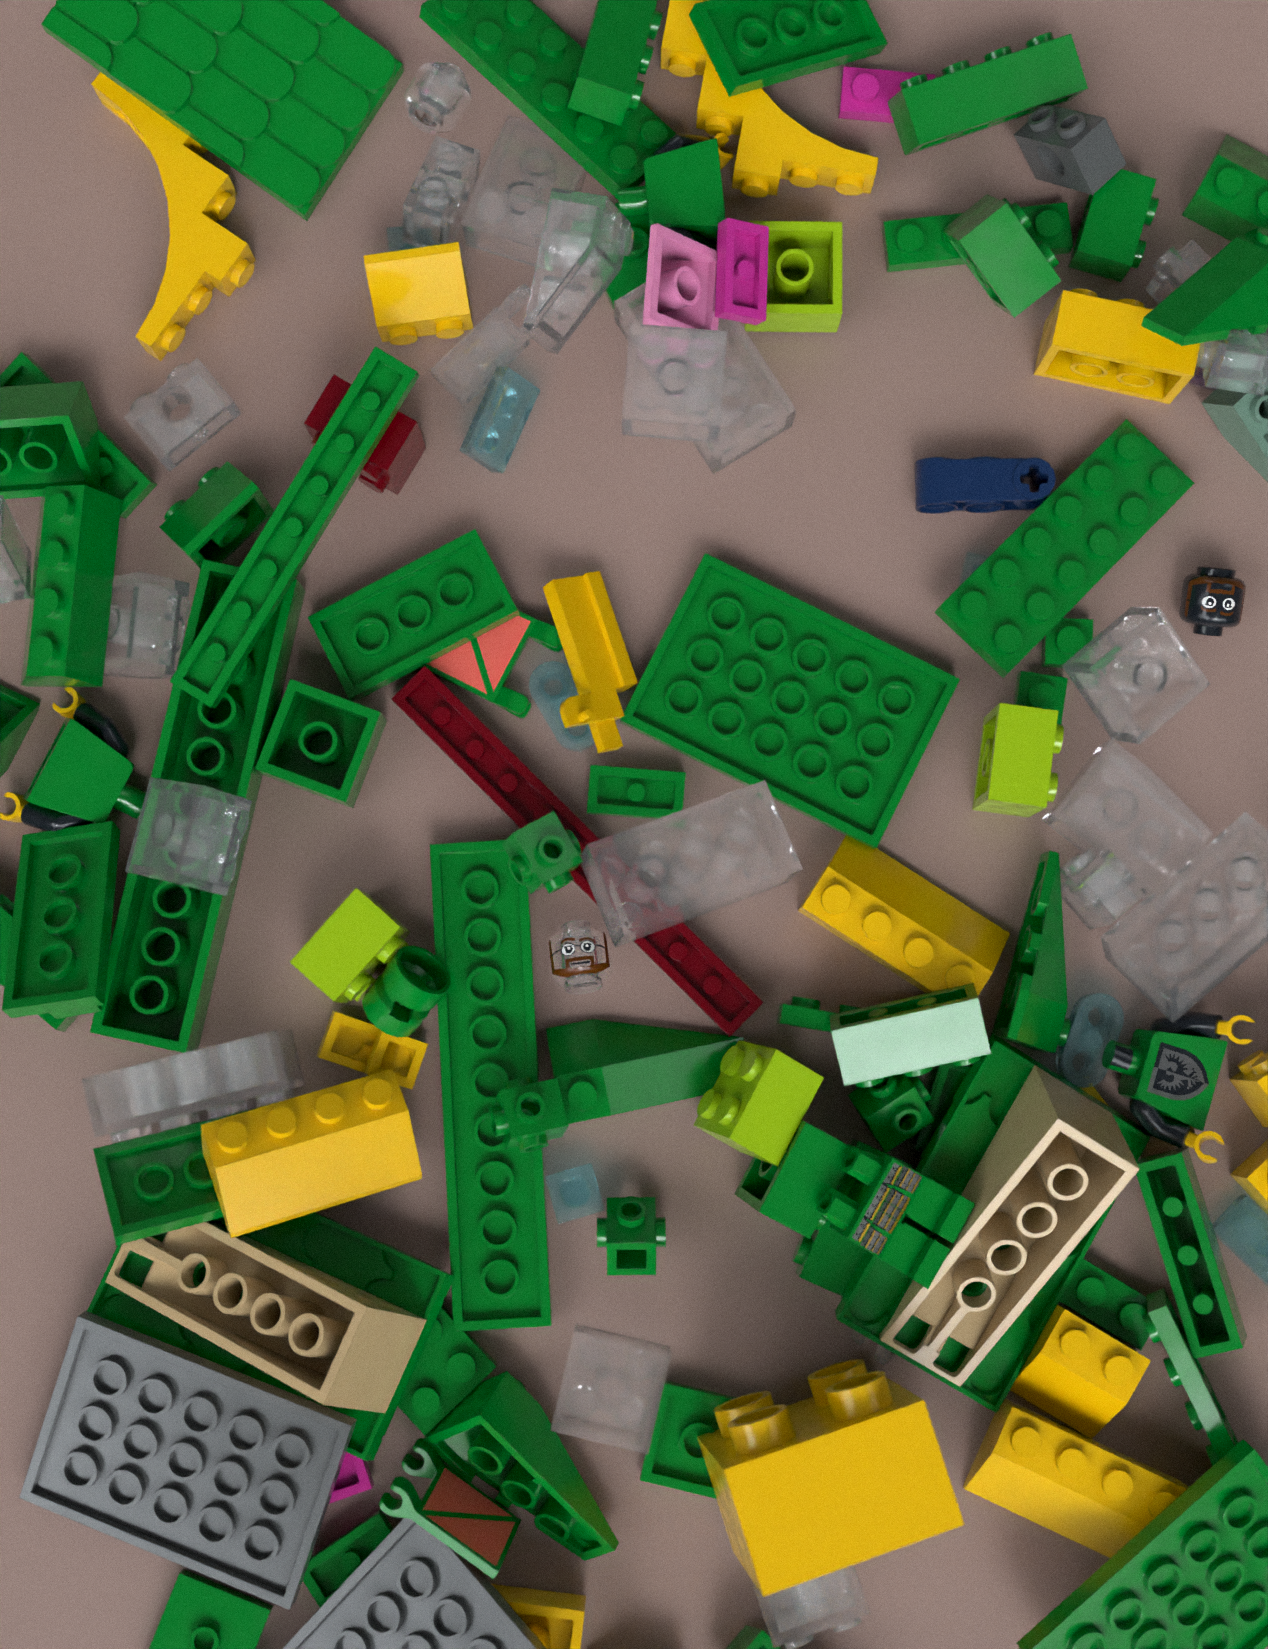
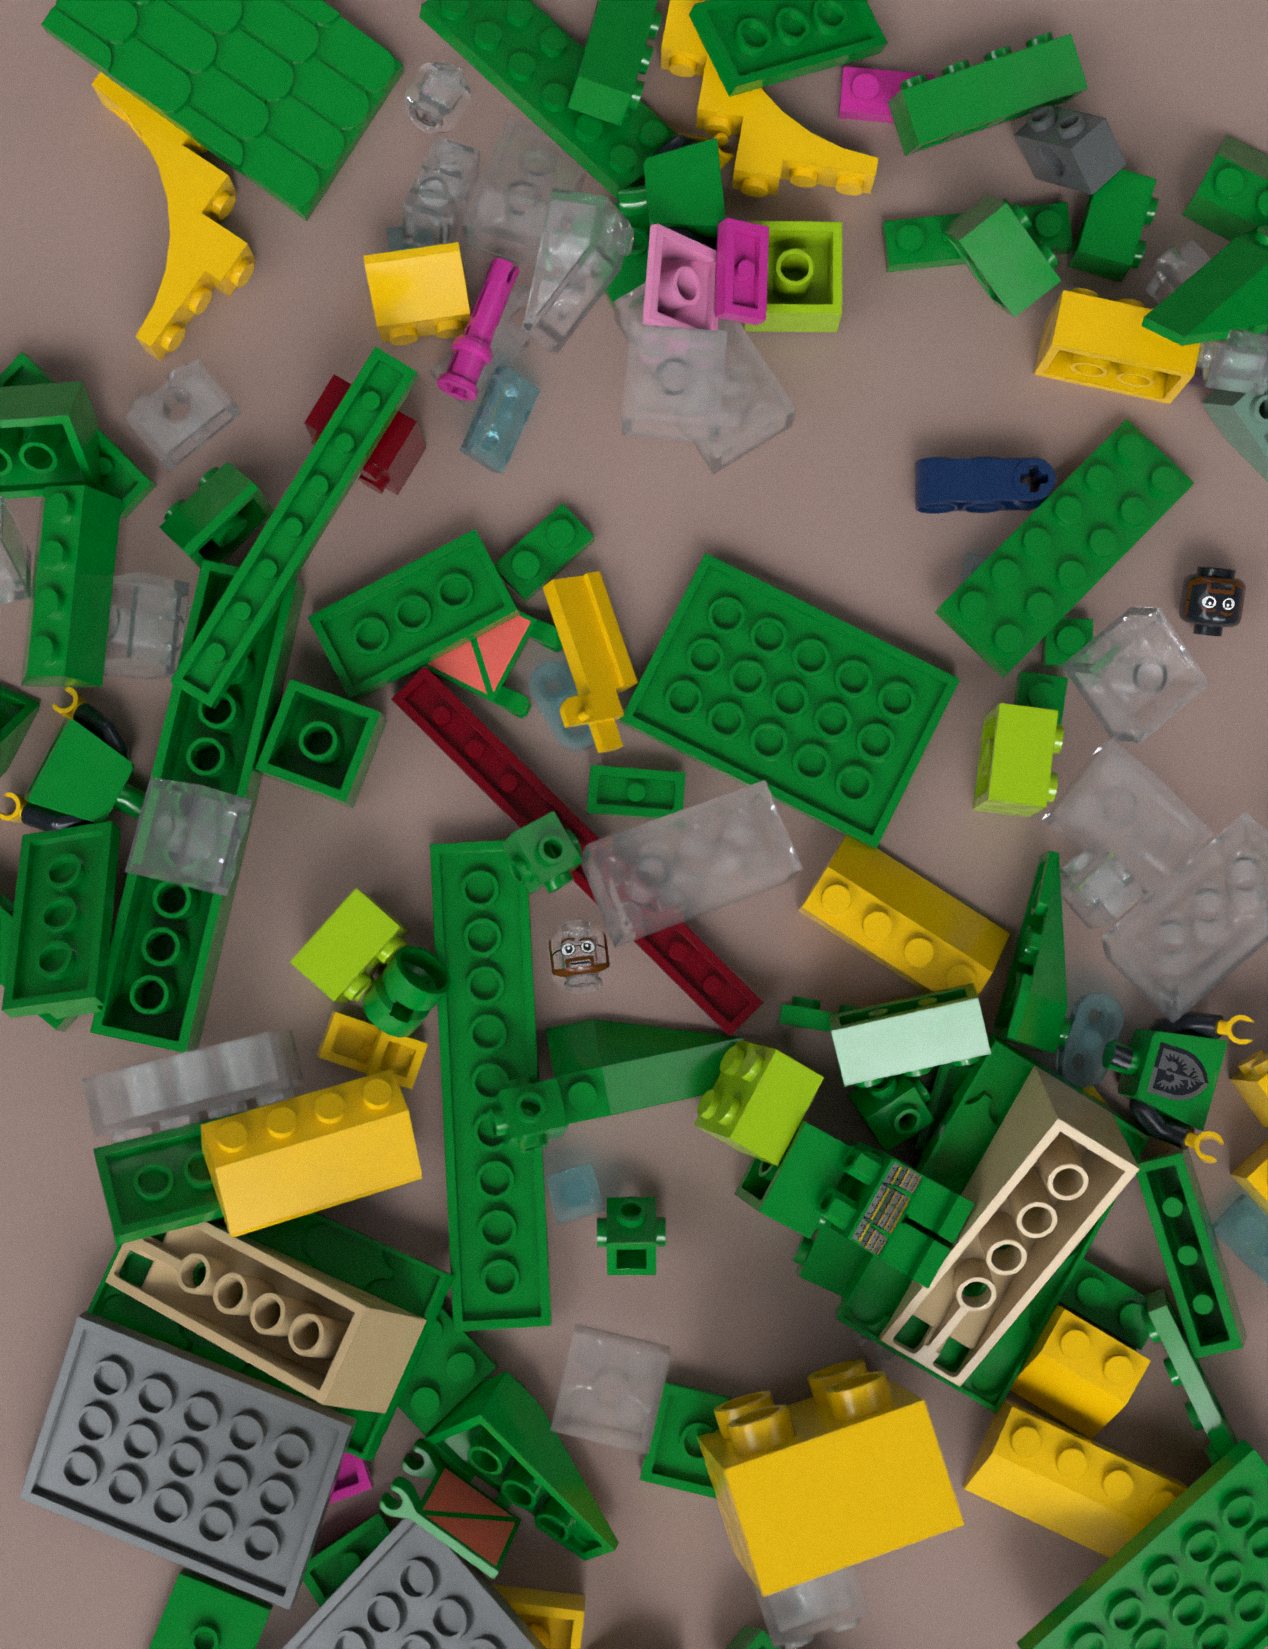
none -> dark pink pin [436,258,520,401]
none -> green plate [494,503,594,603]

